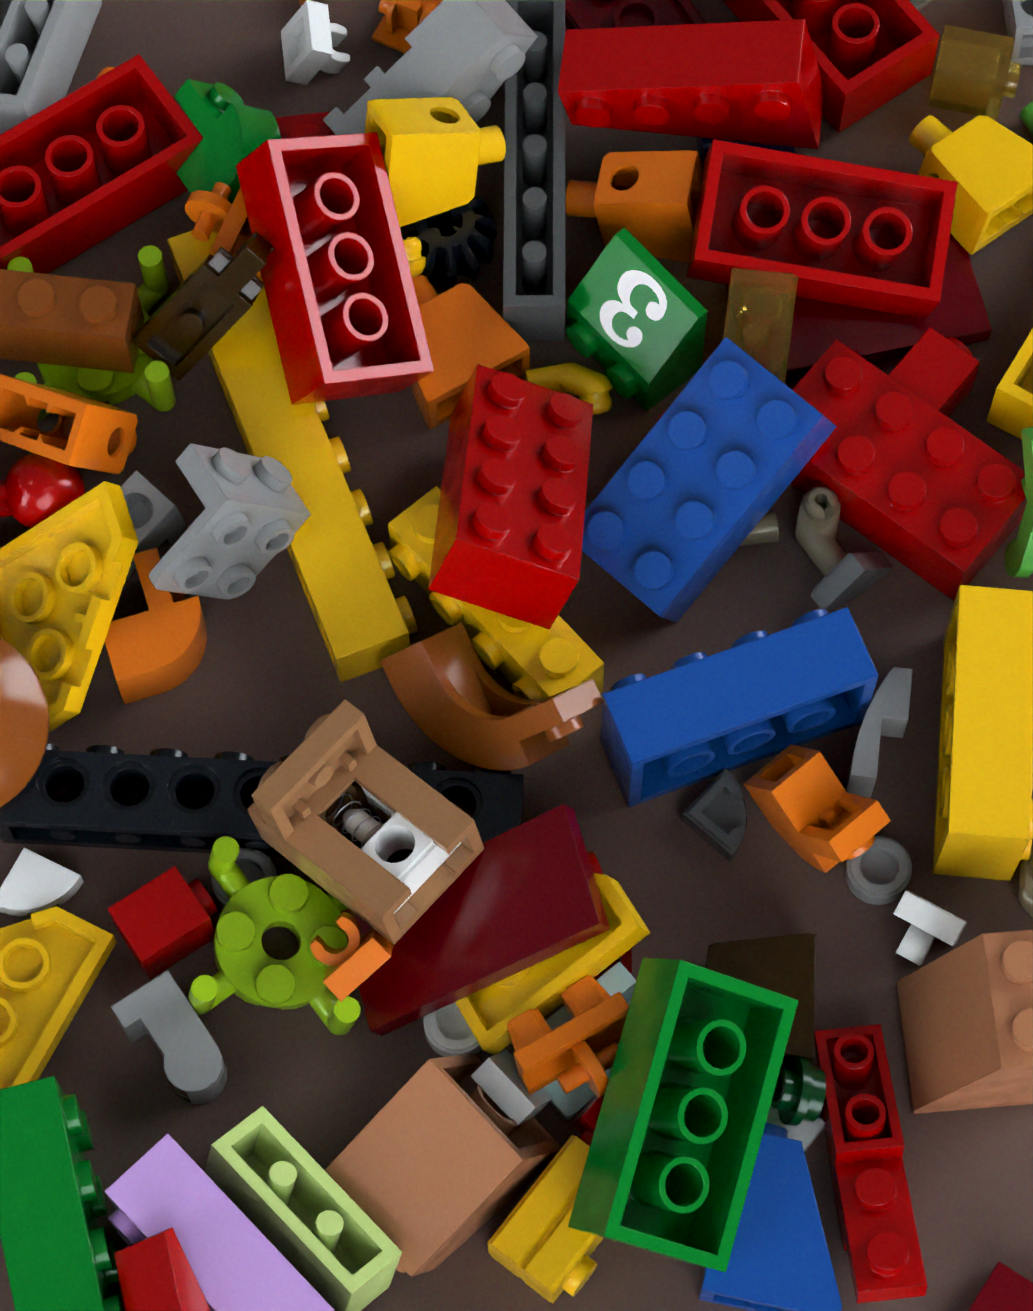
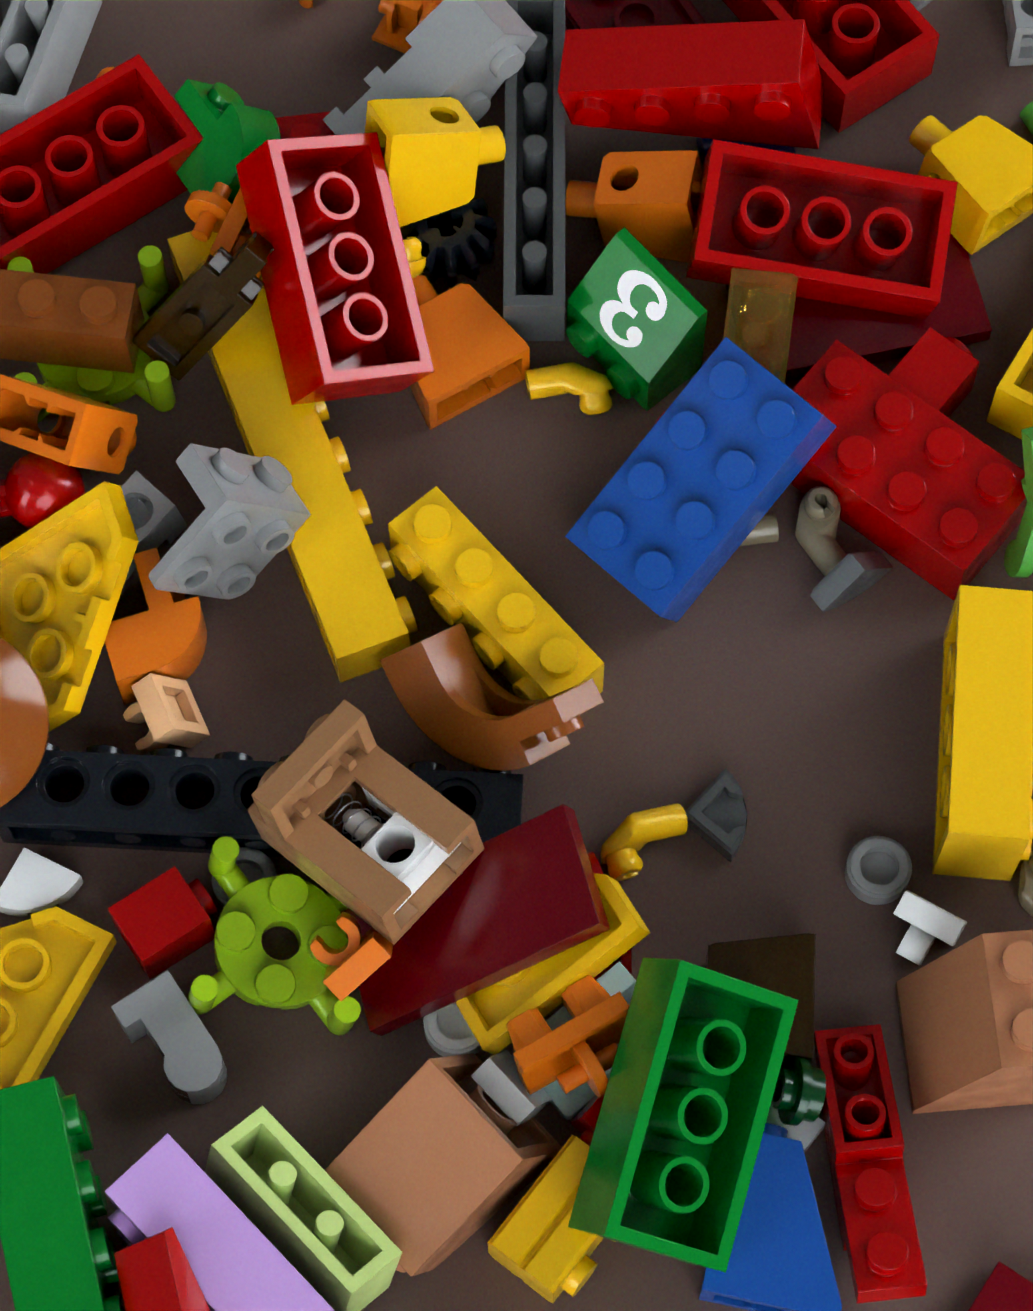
white tile [281,0,350,85] -> none
red brick [428,364,594,630] -> none
blue brick [600,607,879,808] -> none
orange brick [743,744,891,873] -> none
light grey slope [845,667,913,798] -> none
clear yellow brick [928,25,1022,119] -> none
none -> light nougat tile [123,673,210,752]
none -> yellow arm [600,803,688,881]

